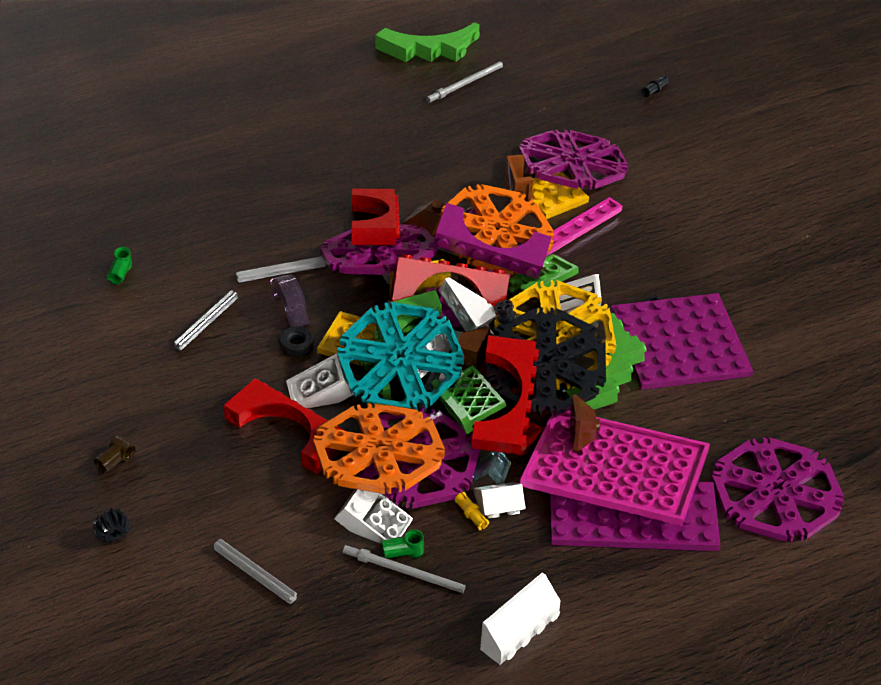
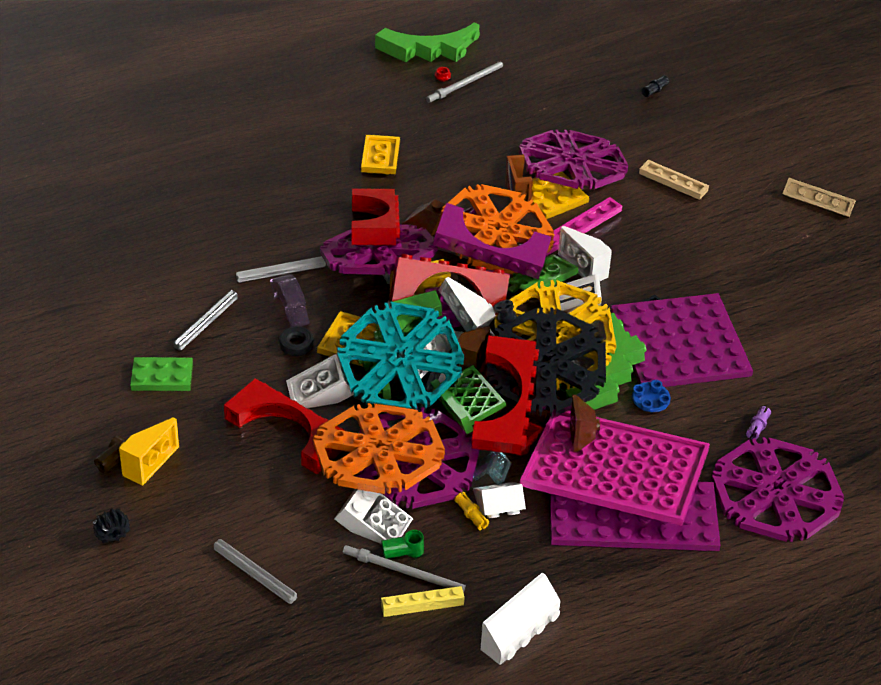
green piece [107,247,132,285] -> none
none -> yellow slope [119,418,179,486]
none -> bright green plate [131,357,193,391]
none -> yellow plate [361,135,400,175]
none -> light yellow piece [381,586,464,617]
none -> red plate [435,67,451,82]
none -> white slope [558,226,612,281]
none -> blue dish [632,380,671,413]
none -> tan plate [639,160,709,200]
none -> medium lavender pin [746,406,771,440]
none -> tan plate [783,178,856,217]

